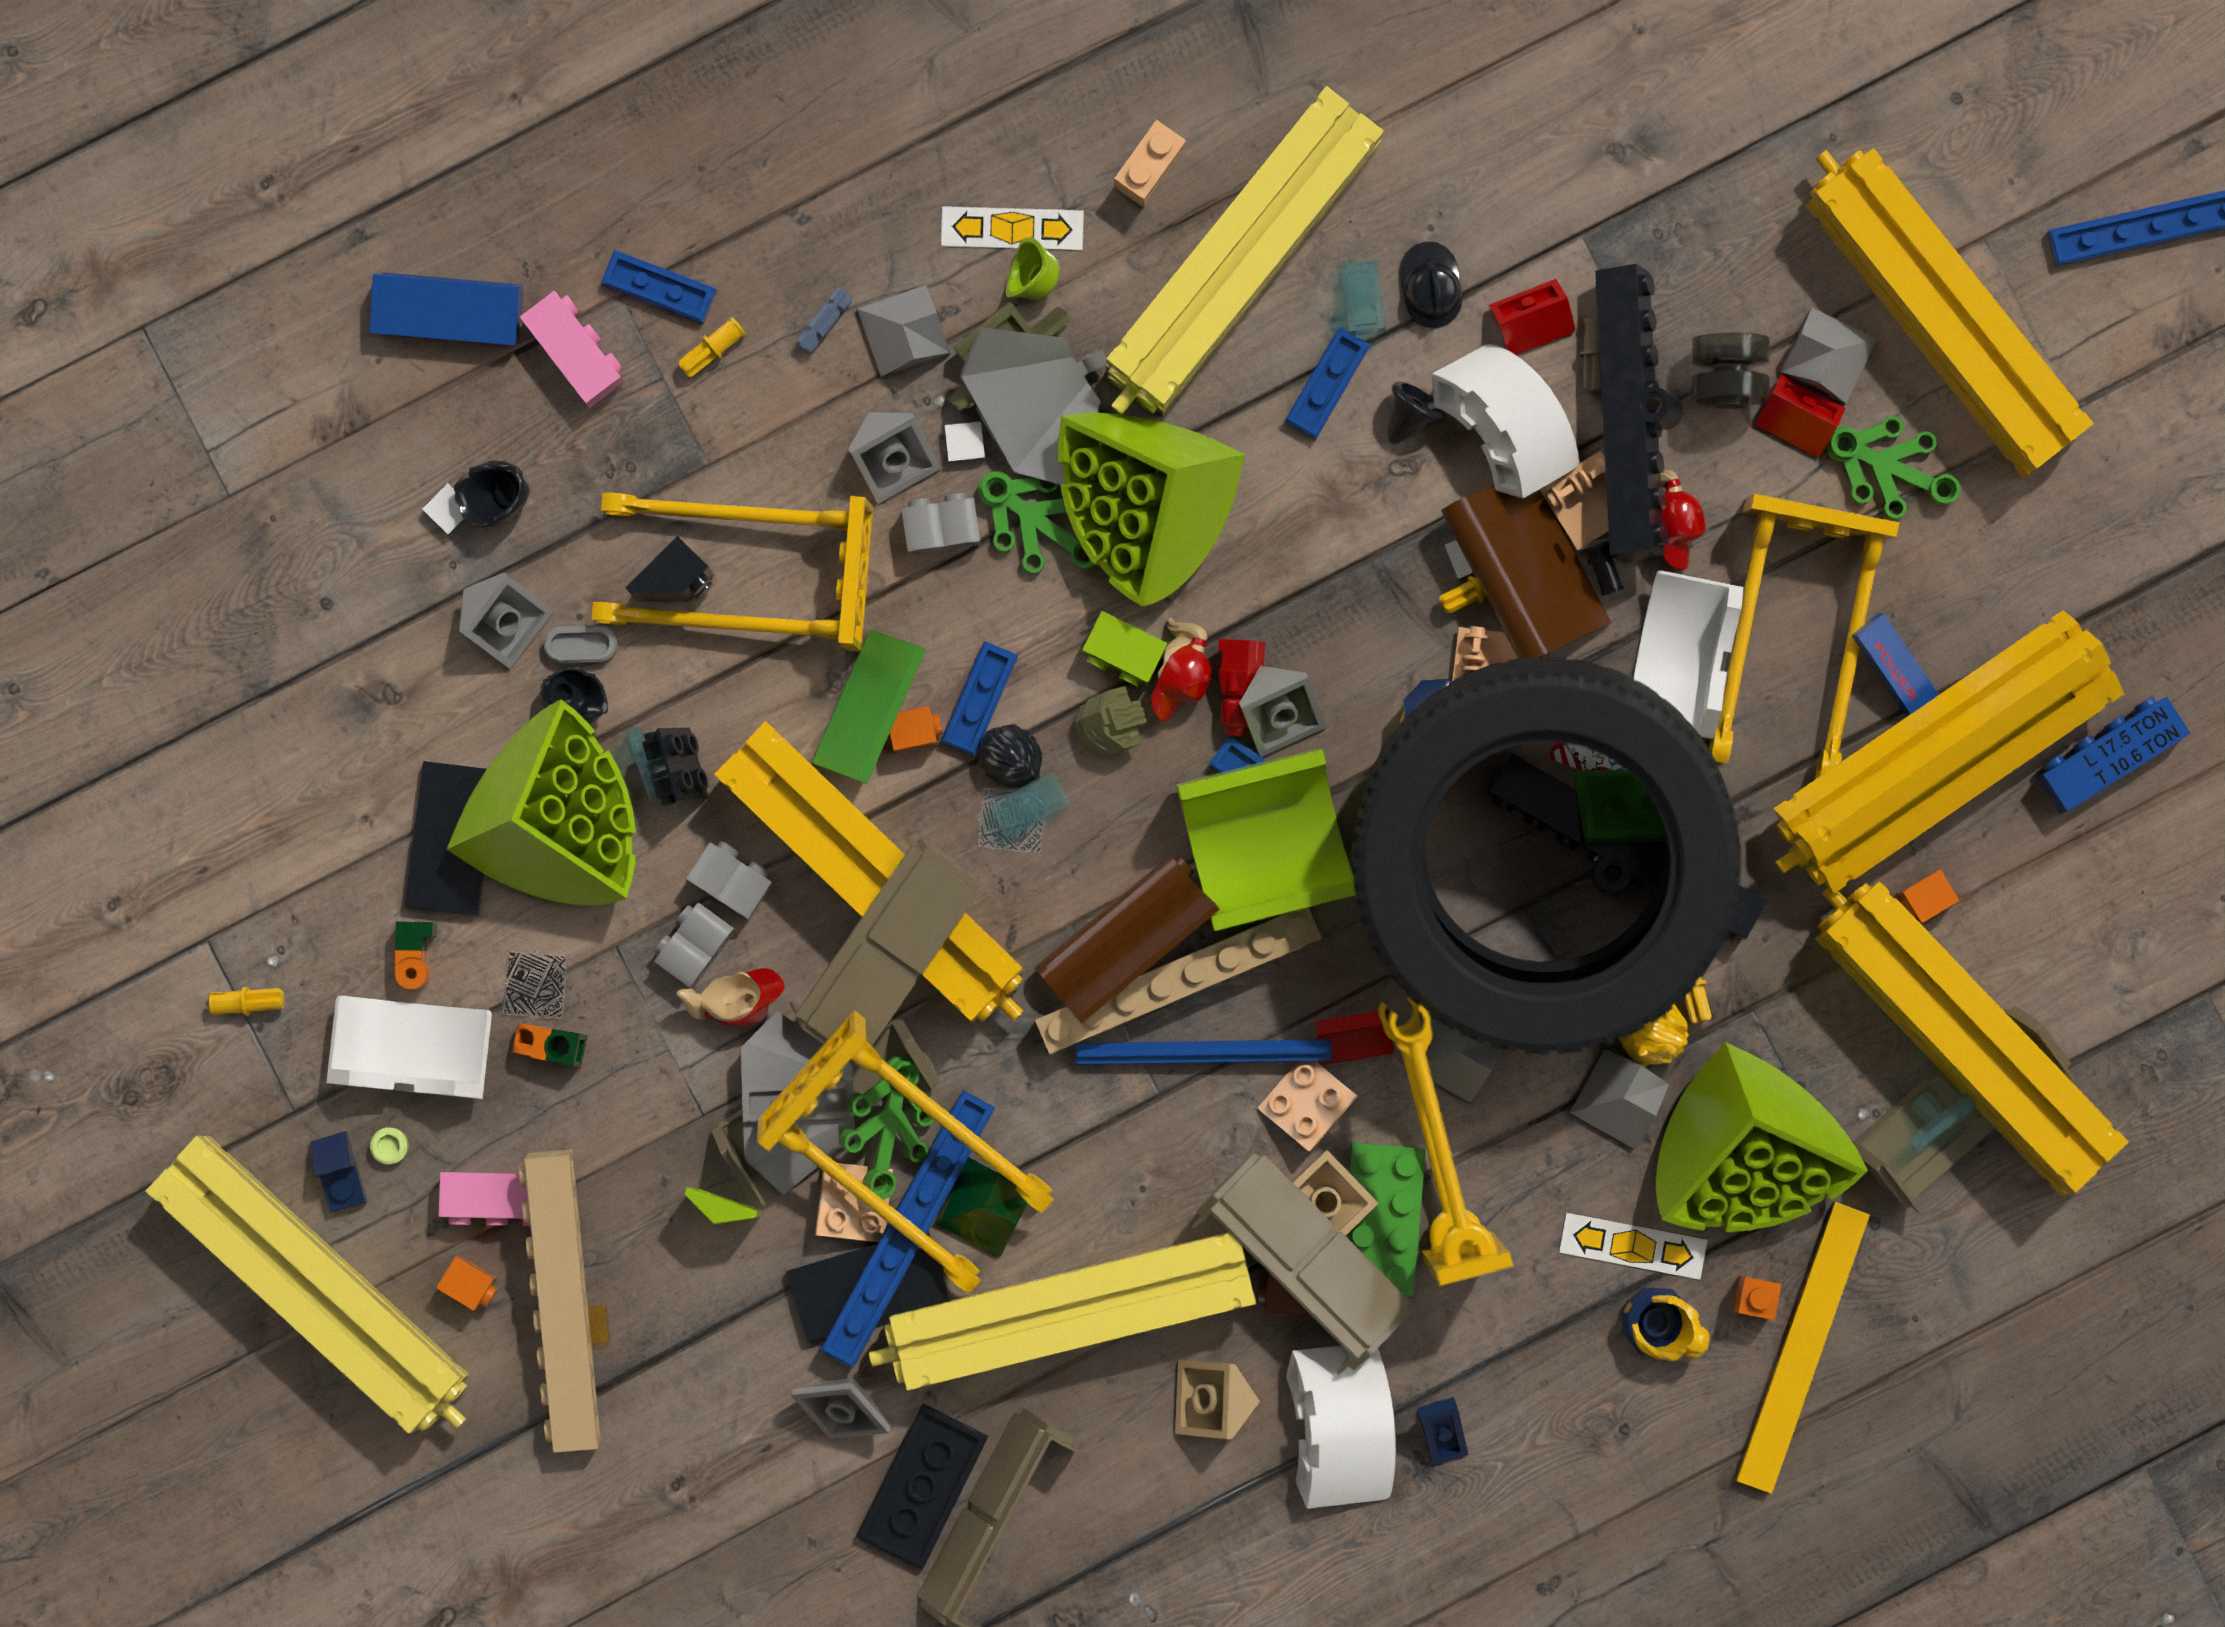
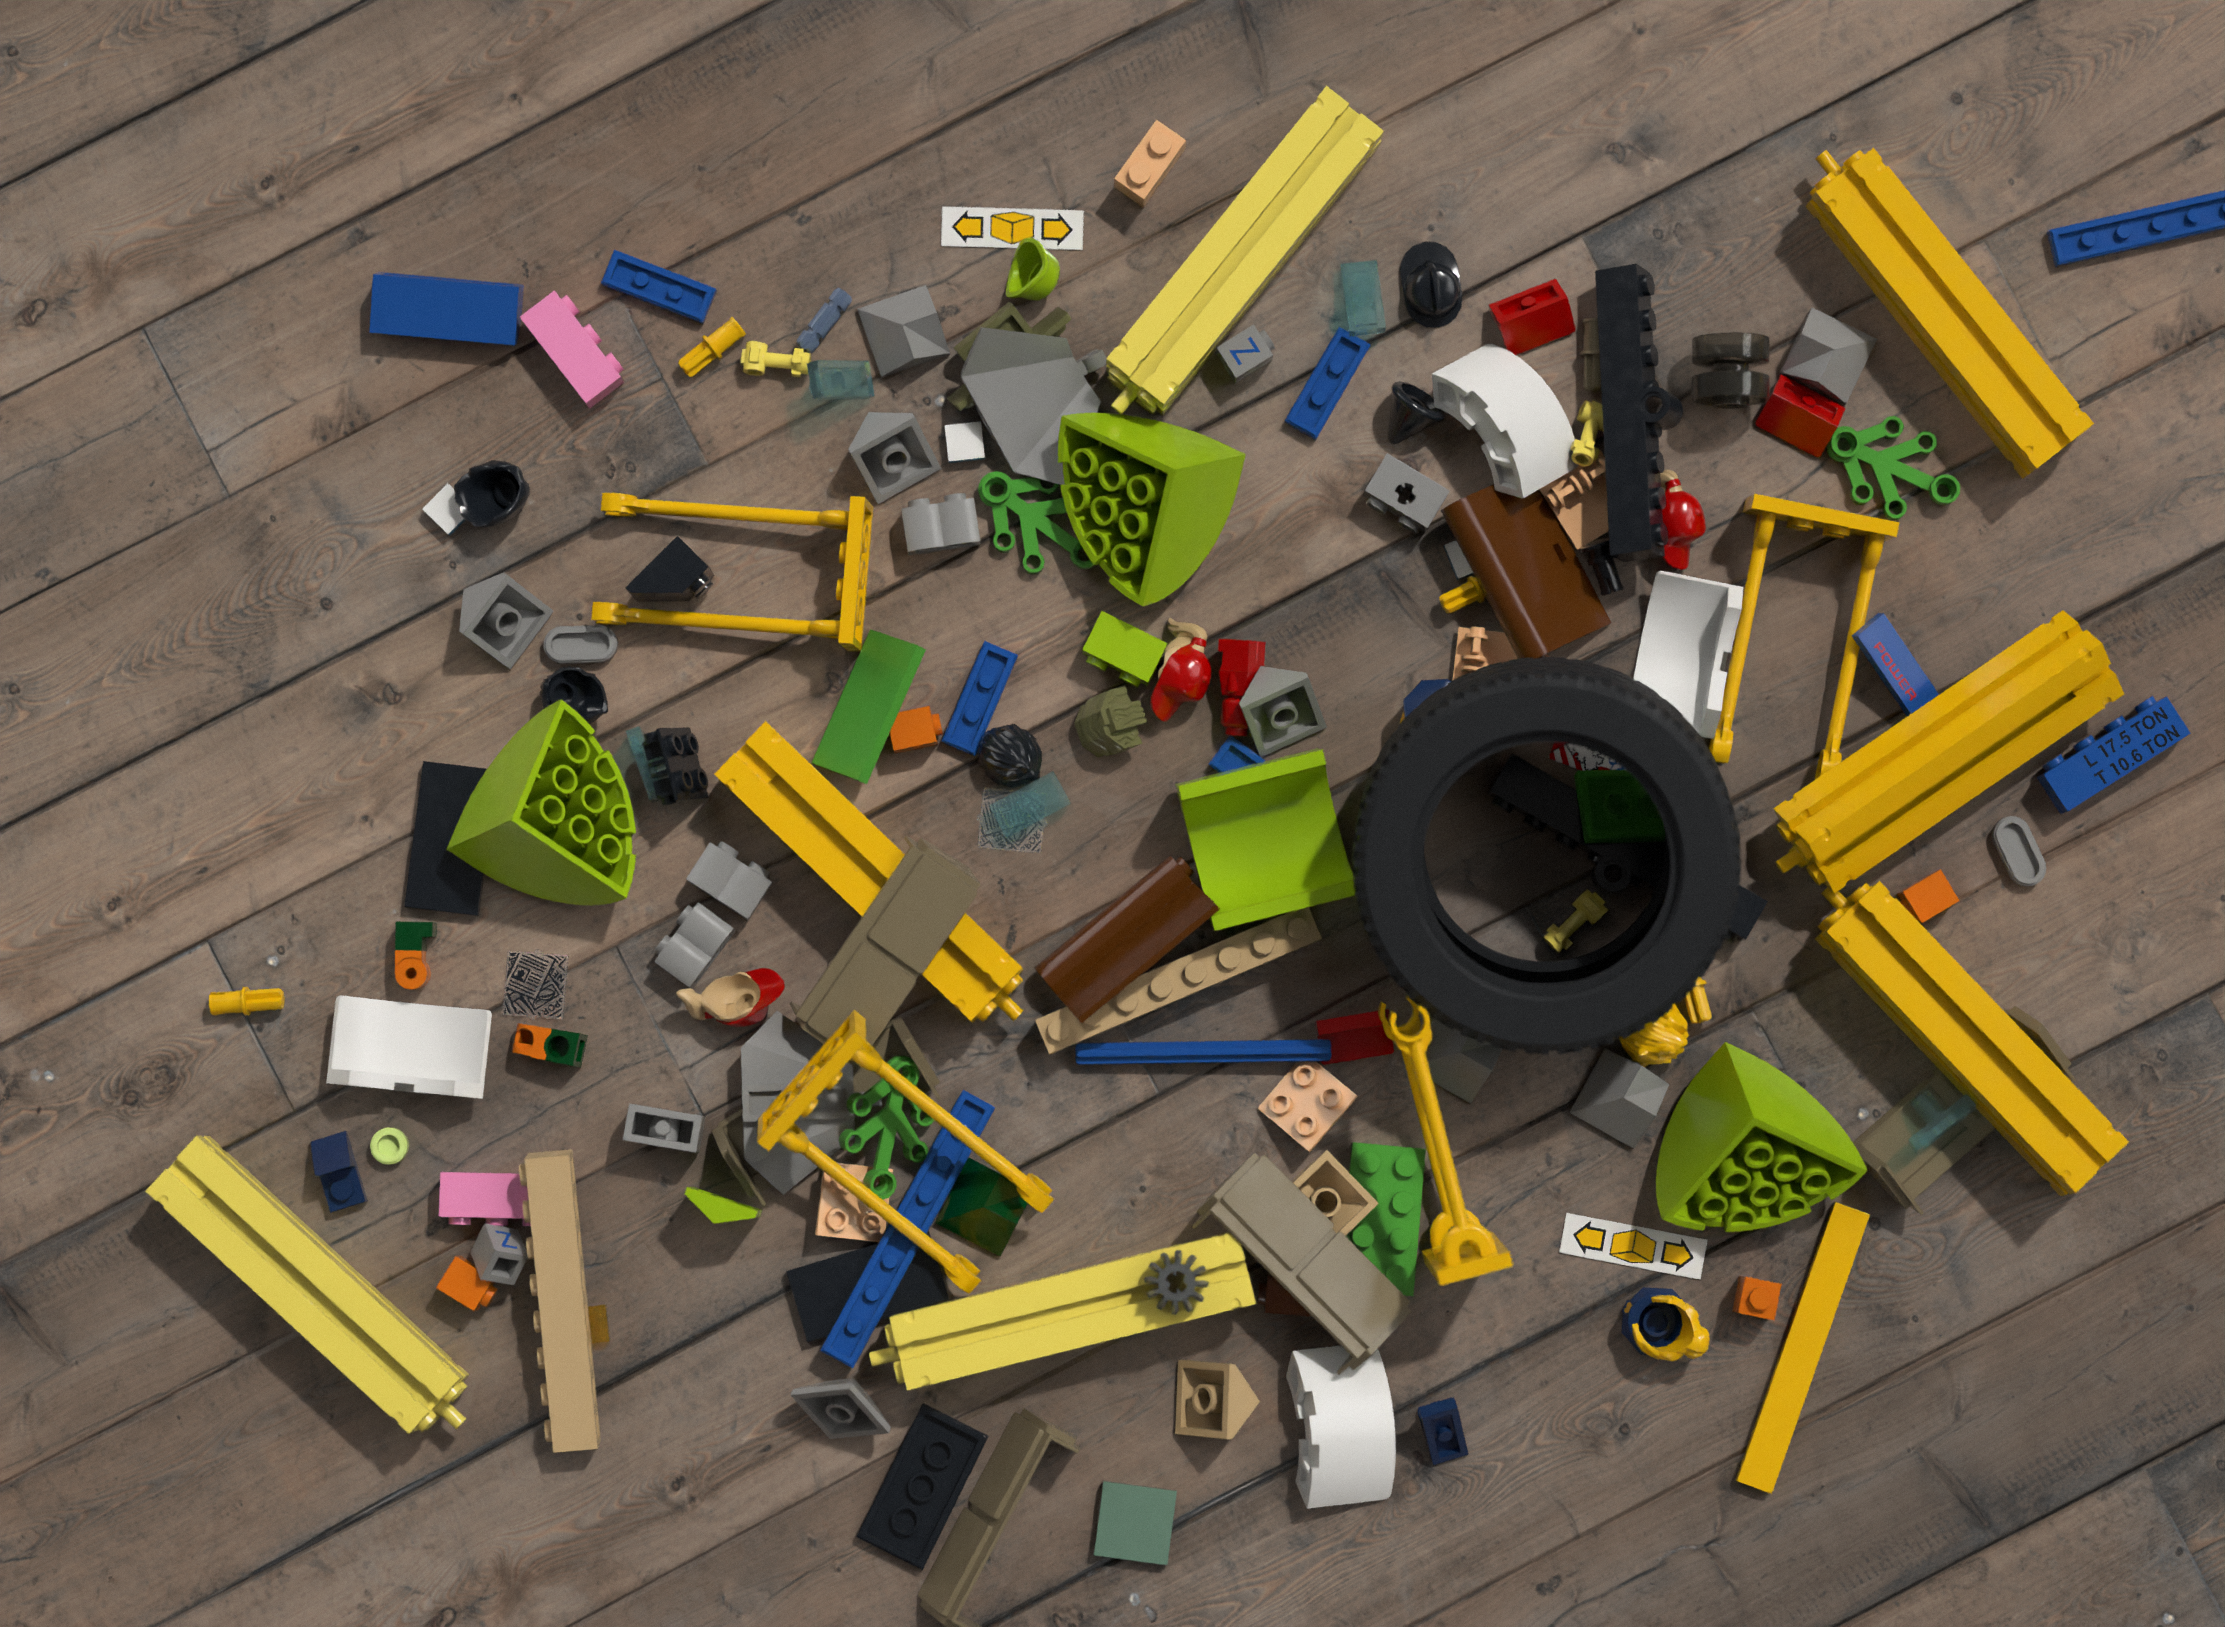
none -> light grey brick [470,1223,528,1285]
none -> light grey brick [623,1103,706,1153]
none -> light yellow bar [741,341,811,377]
none -> clear light blue tile [807,360,875,400]
none -> sand green tile [1094,1481,1177,1565]
none -> dark grey gear [1144,1250,1208,1314]
none -> light grey brick [1216,324,1275,384]
none -> light grey brick [1363,453,1450,533]
none -> light yellow bar [1543,889,1608,953]
none -> light yellow bar [1570,400,1604,466]
none -> light grey tile [1992,816,2046,887]

